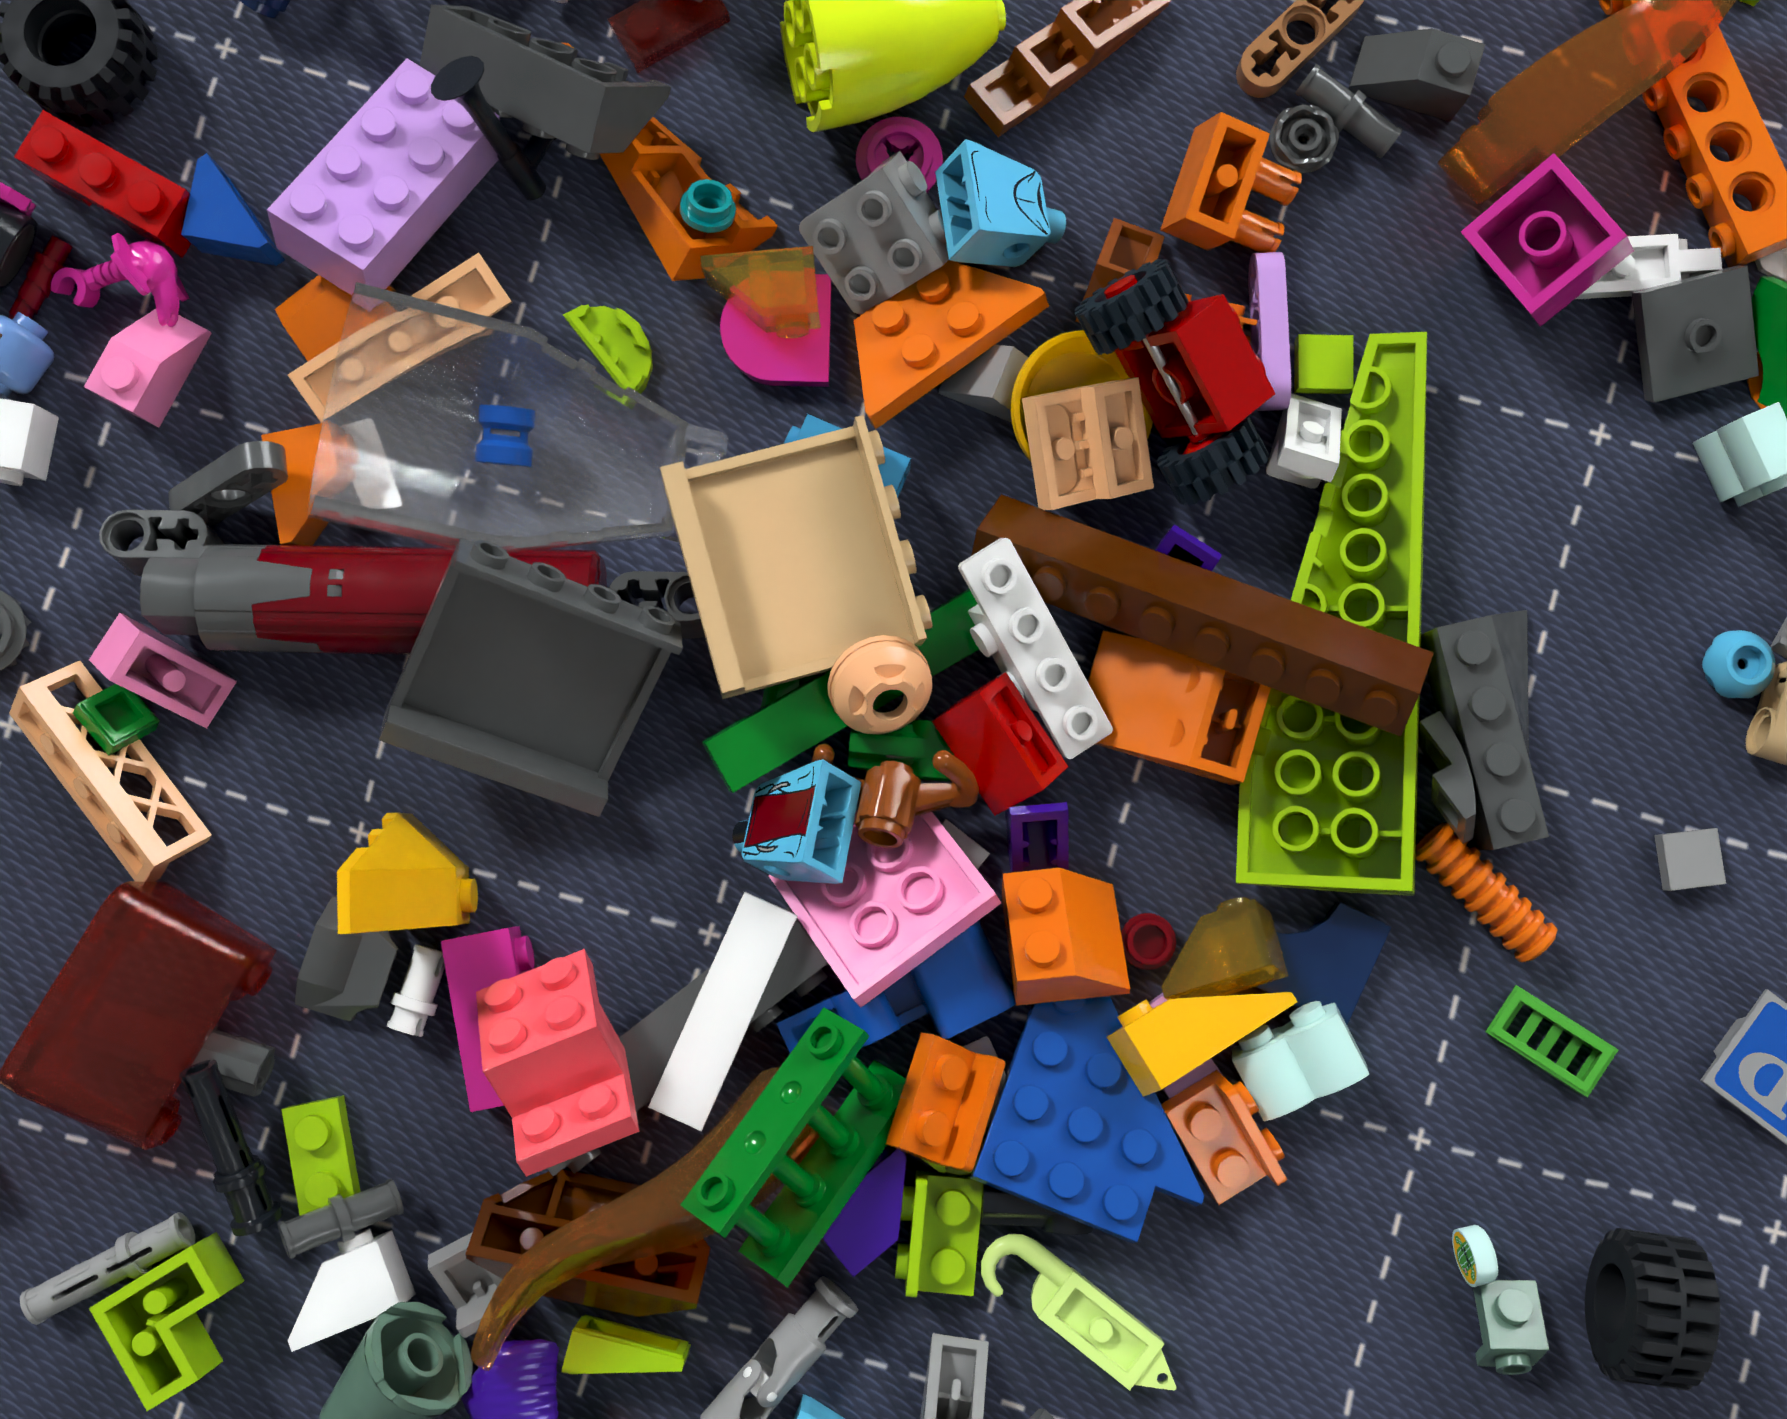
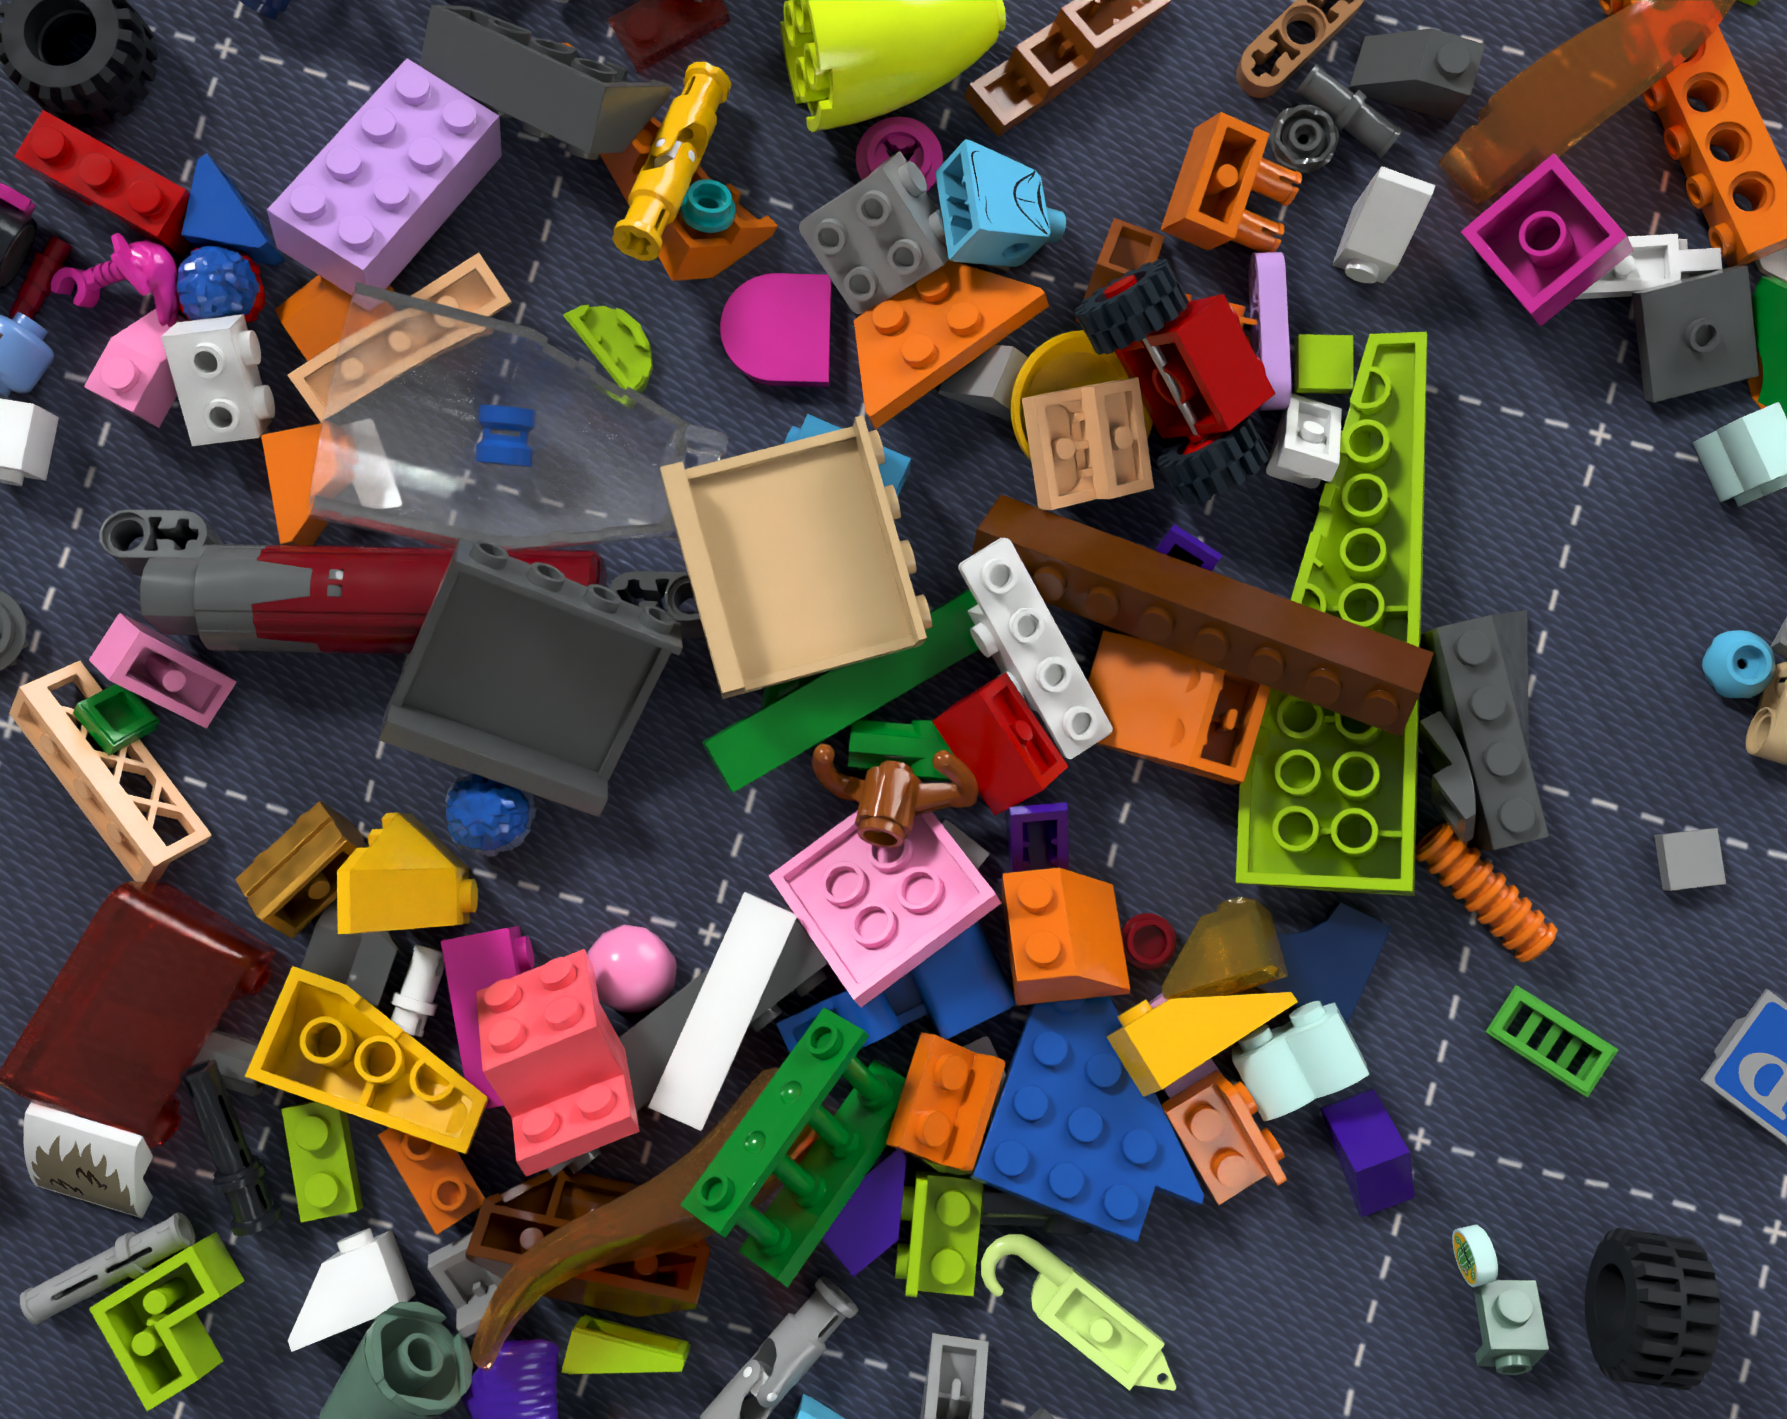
dark grey beam [168,441,288,526] -> none
dark grey pin [278,1178,404,1259] -> none
black piece [431,56,557,200] -> none
clear yellow slope [700,246,821,338] -> none
medium azure torso [732,759,862,884] -> none
light nougat piece [827,635,932,735] -> none
none -> white slope [23,1102,153,1218]
none -> white brick [161,314,275,446]
none -> blue piece [176,246,266,324]
none -> pearl gold brick [235,801,369,939]
none -> yellow wedge [245,966,489,1154]
none -> orange hinge [377,1128,485,1235]
none -> blue piece [445,773,537,857]
none -> bright pink hair [588,924,677,1014]
none -> yellow piece [612,62,732,261]
none -> dark purple slope [1319,1088,1415,1217]
none -> white slope [1332,166,1435,283]

